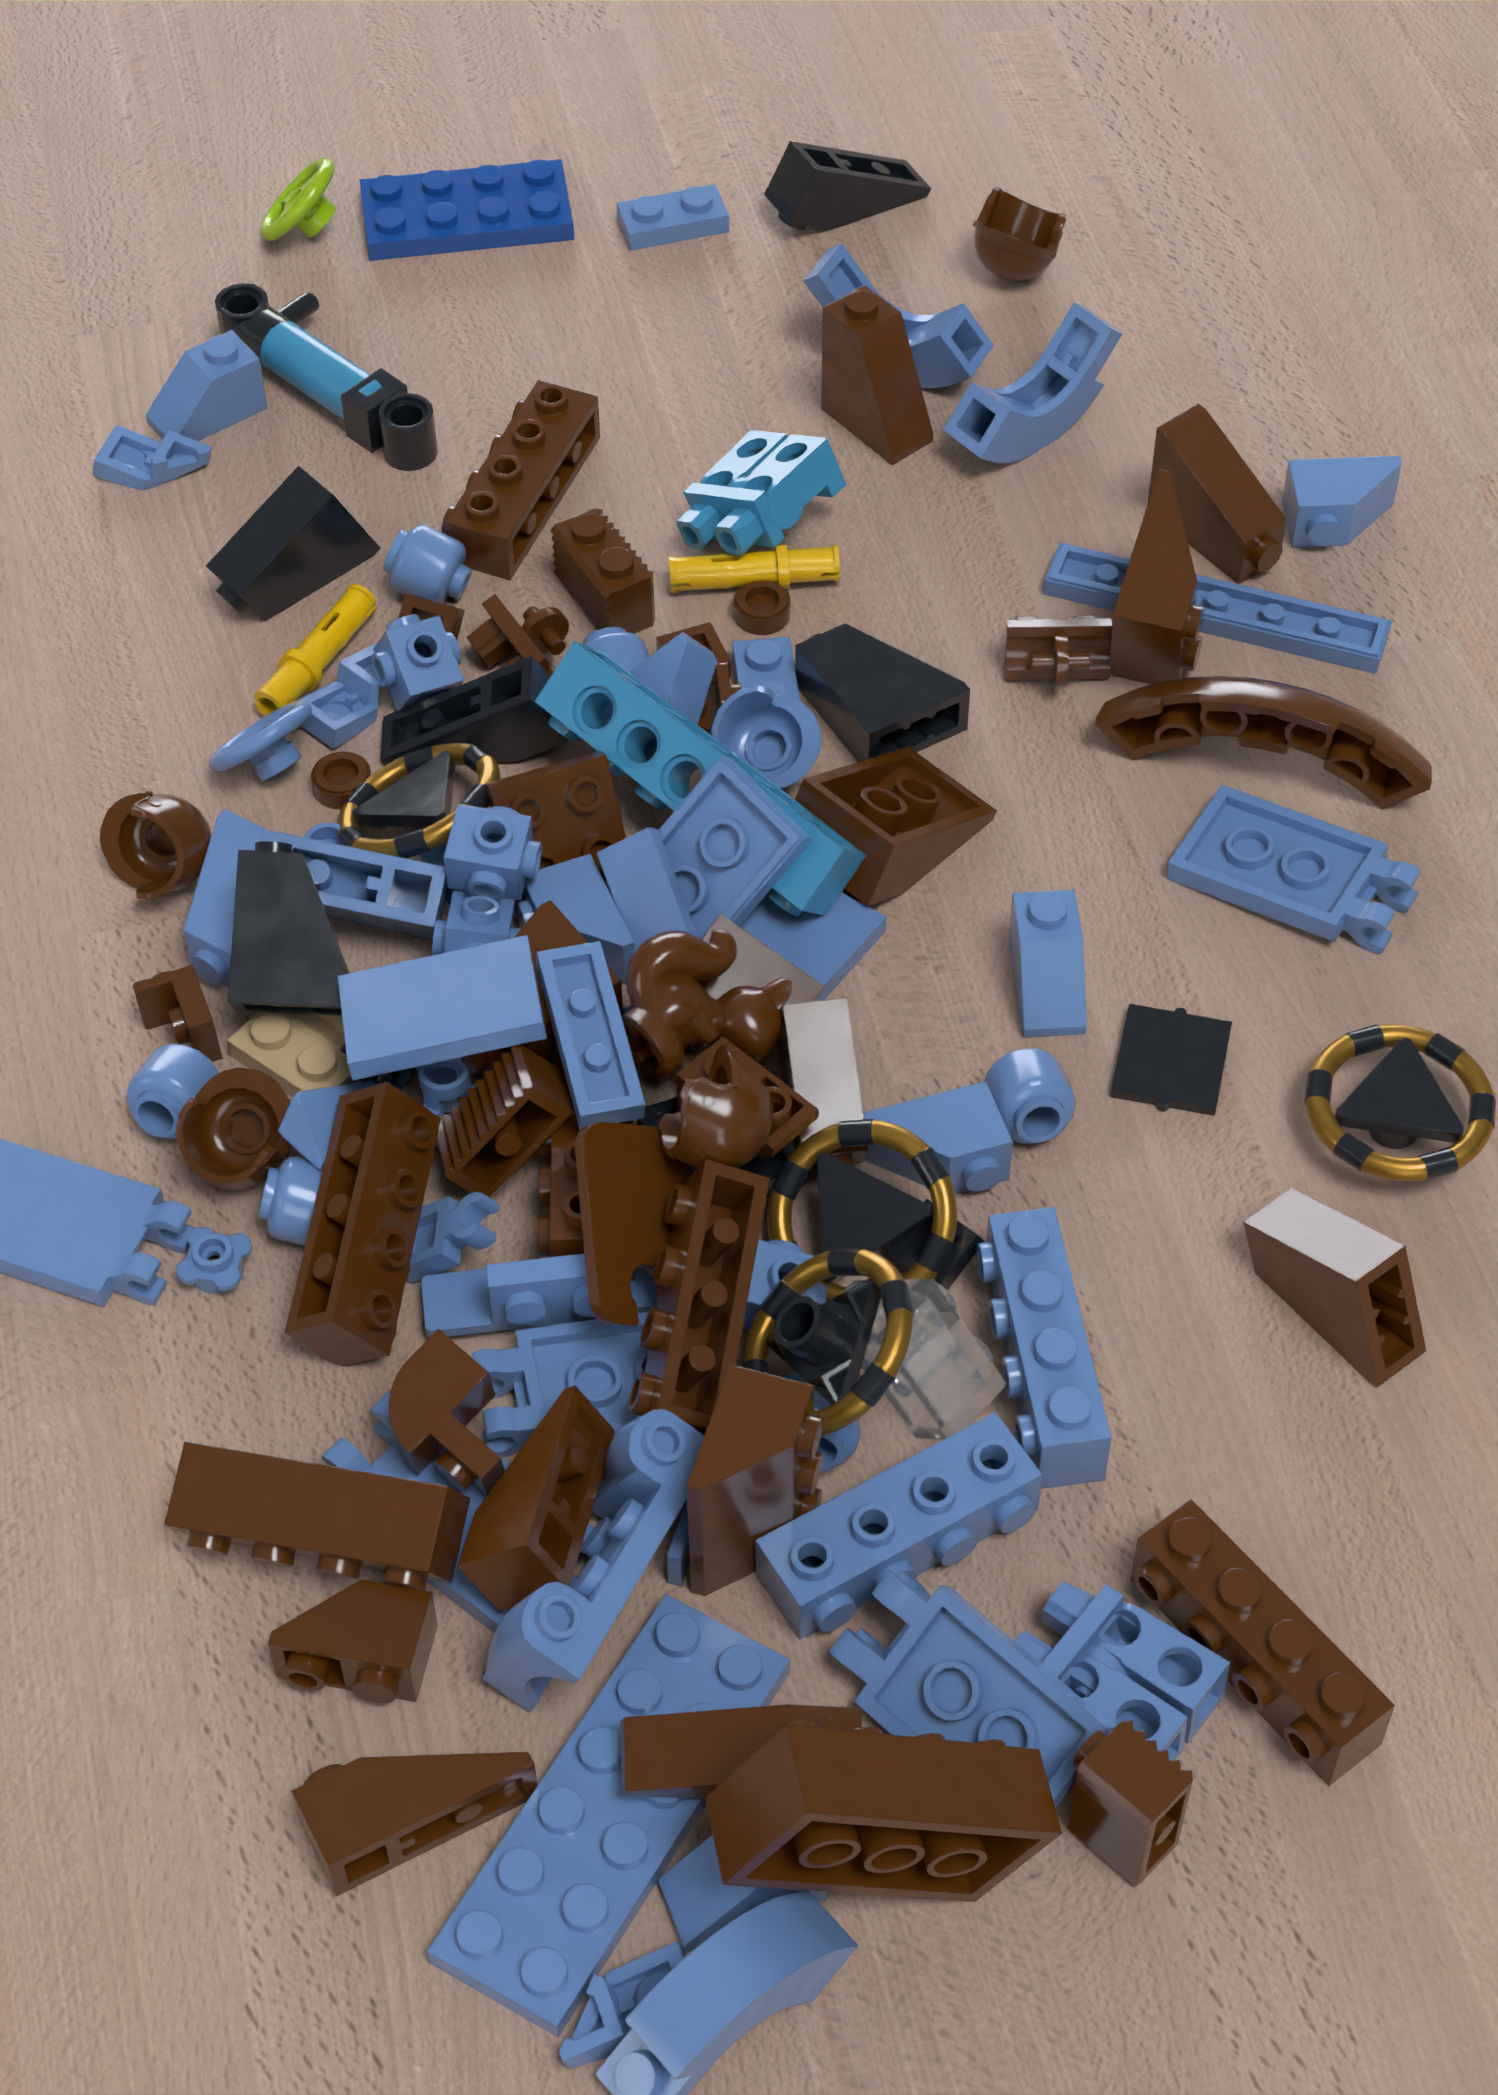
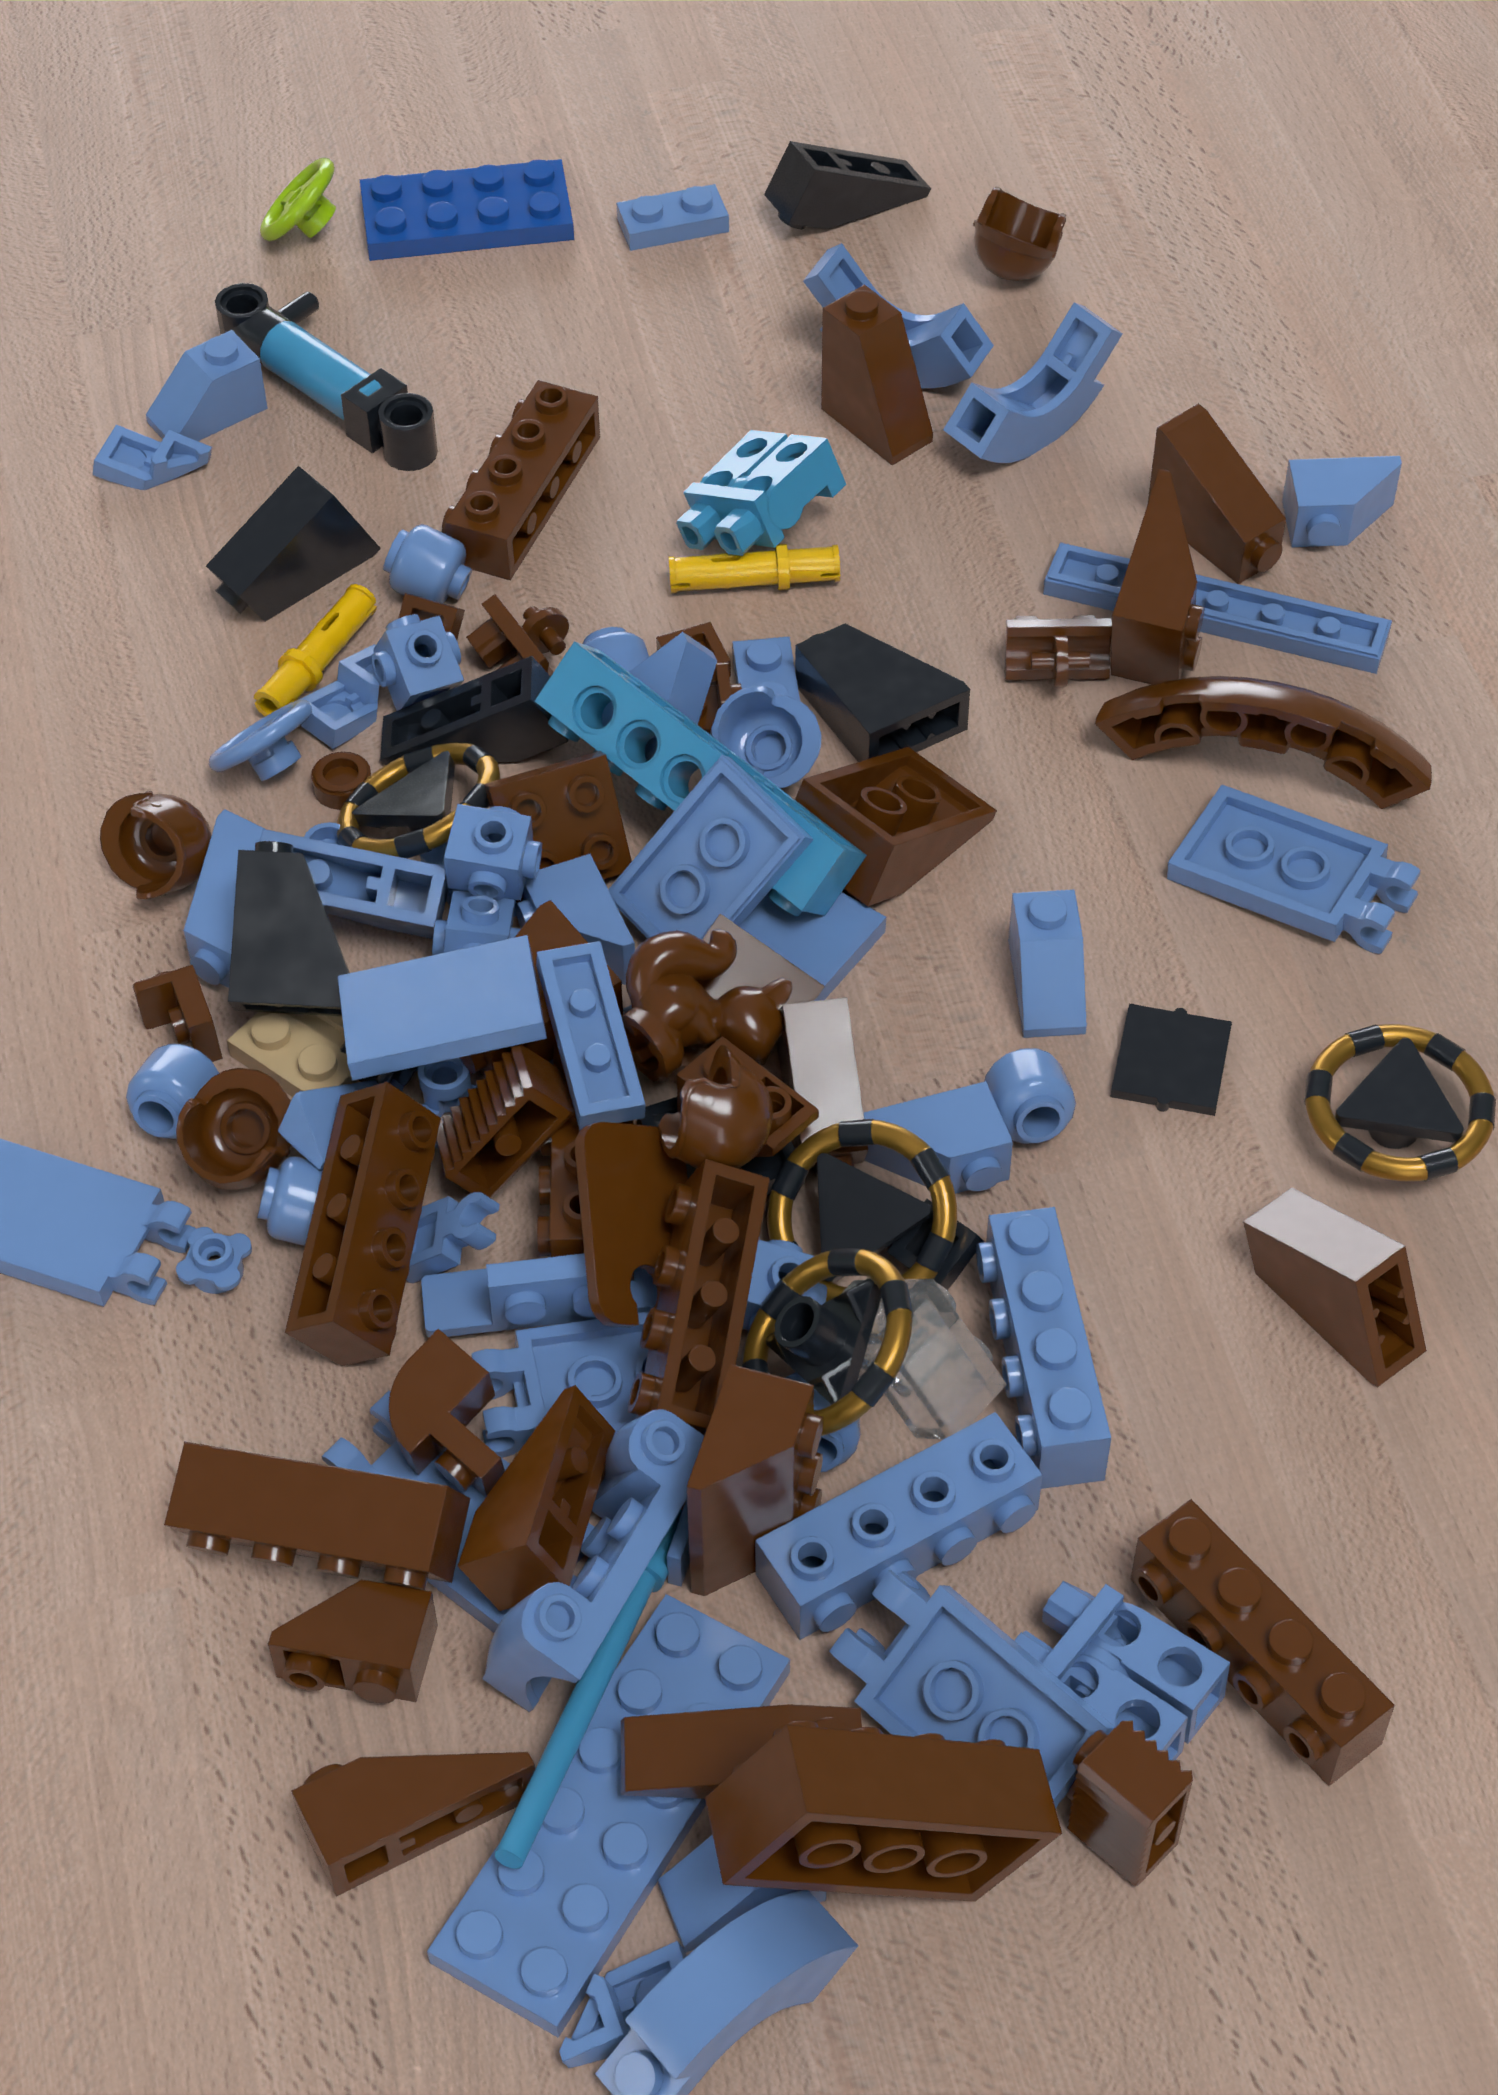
reddish brown brick [550,508,655,634] -> none
medium blue tile [597,827,699,950] -> none
reddish brown tile [734,580,790,635] -> none
none -> dark azure bar [495,1509,682,1869]

